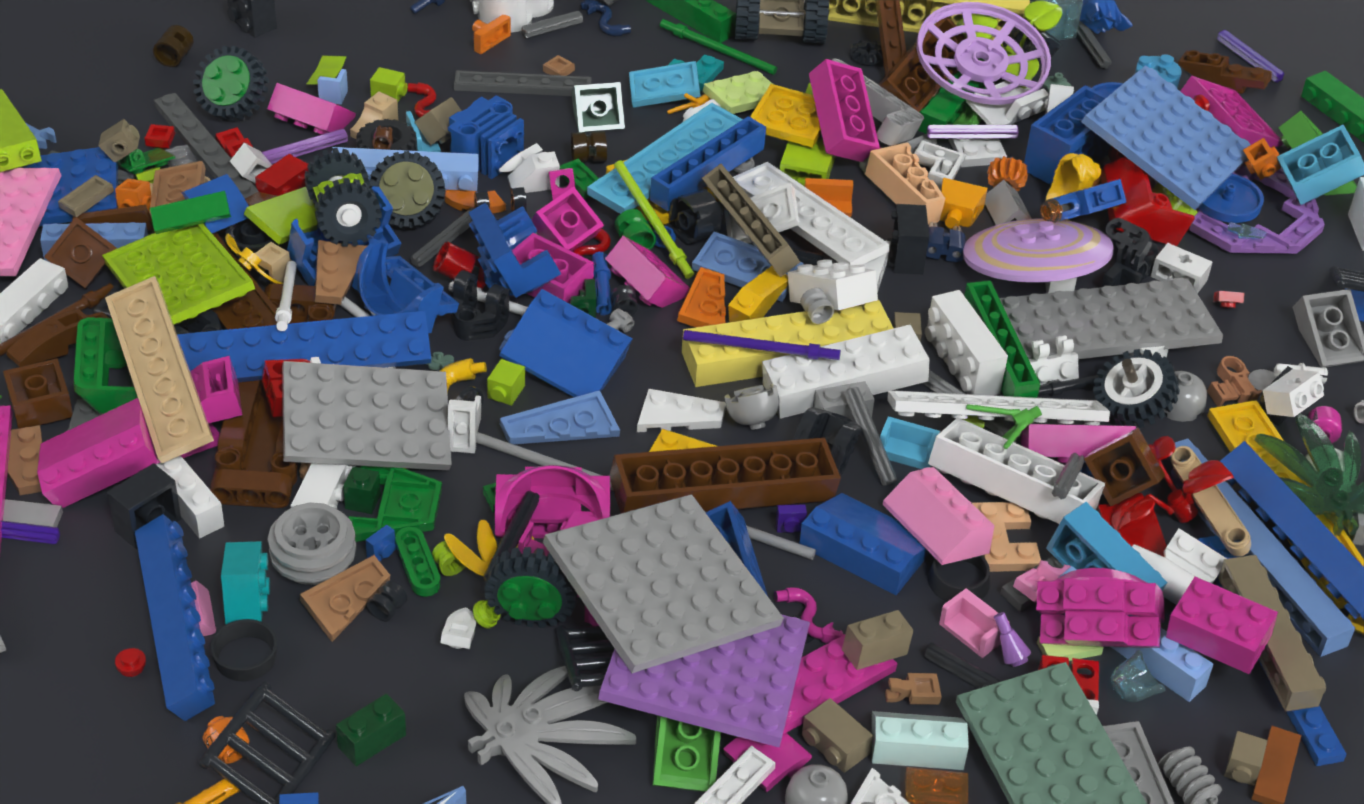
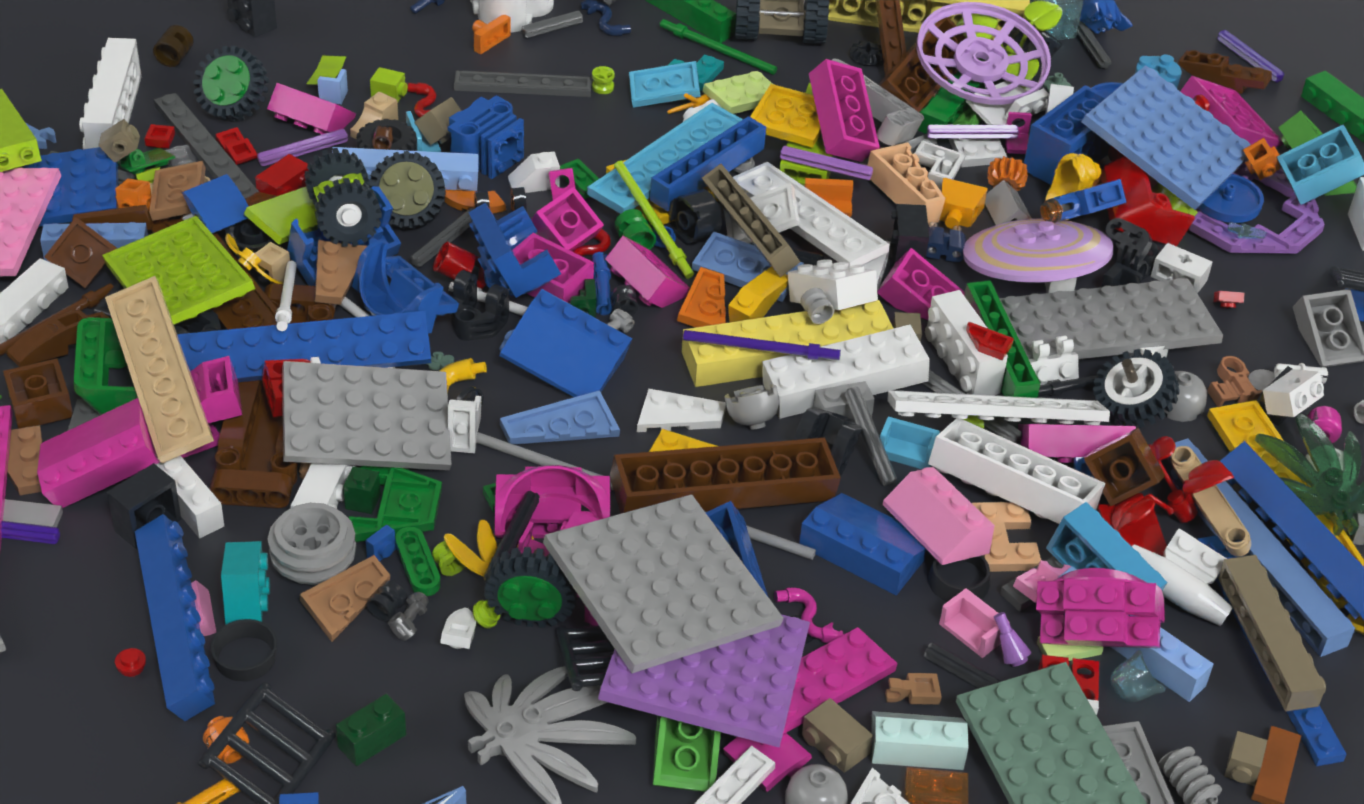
dark tan tile [58,175,114,217] -> none
green tile [150,191,231,234] -> none
white brick [230,143,272,183] -> none
lime brick [487,359,525,406] -> none
white plate [499,143,543,172] -> none
medium nougat tile [543,55,575,76] -> none
slope [571,82,625,132] -> none
dark brown wheel [571,131,607,163] -> none
dark purple plate [776,505,807,532] -> none
dark tan brick [842,610,913,670] -> none
bright green plant [966,404,1042,449] -> none
dark grey axle [1052,453,1085,499] -> none
dark pink brick [1166,576,1278,674] -> none
none -> white brick [79,38,142,149]
none -> flat silver bar [388,592,429,641]
none -> lime wheel [592,66,615,94]
none -> medium lavender axle [780,146,873,180]
none -> dark pink slope [877,248,965,320]
none -> red tile [966,322,1014,360]
none -> dark pink bracket [1005,112,1032,154]

